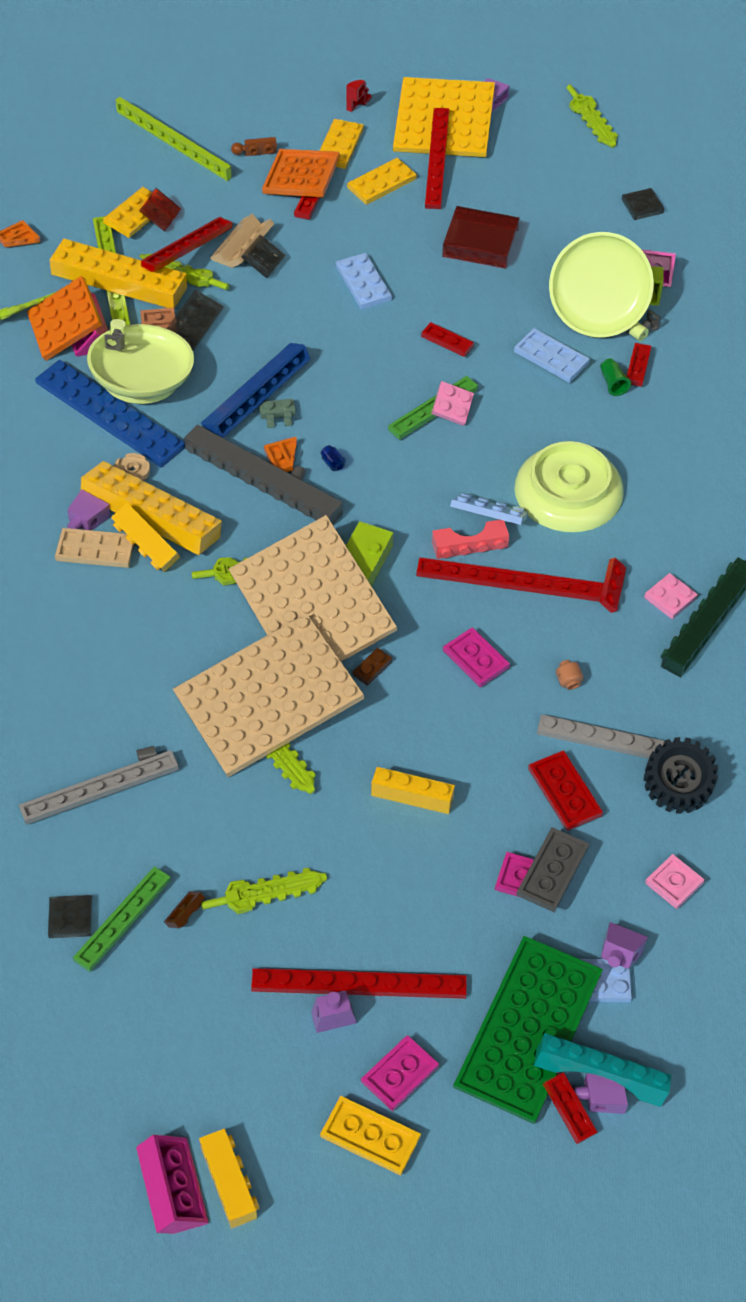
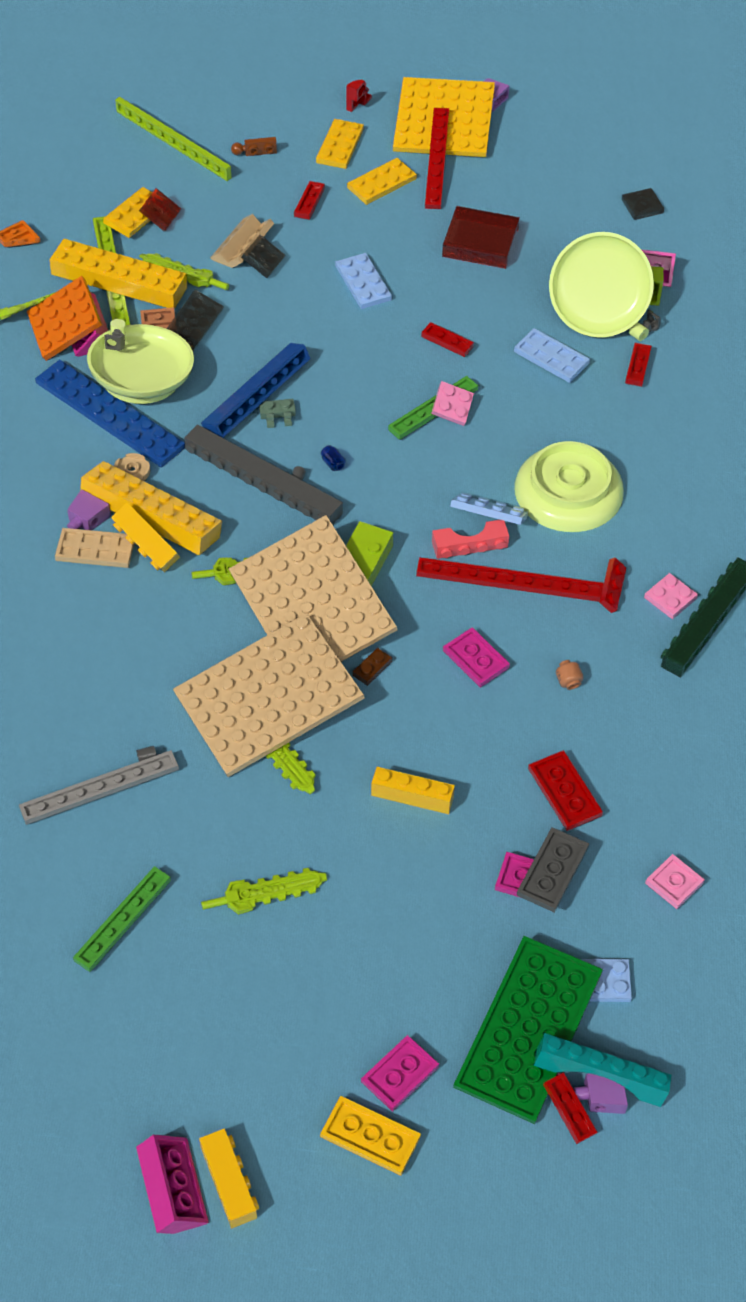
clear smoke plate [48,895,92,938] -> none
red plate [141,217,233,272] -> none
reddish brown plate [164,891,205,929] -> none
red plate [251,968,466,999] -> none
orange plate [262,149,340,197] -> none
orange wing [264,436,297,472] -> none
medium lavender torso [311,991,357,1033] -> none
light grey plate [537,714,672,759] -> none
lime bar [566,84,618,148] -> none
green plant [600,358,631,396] -> none
medium lavender torso [601,922,648,968] -> none
black wheel [644,737,718,814] -> none

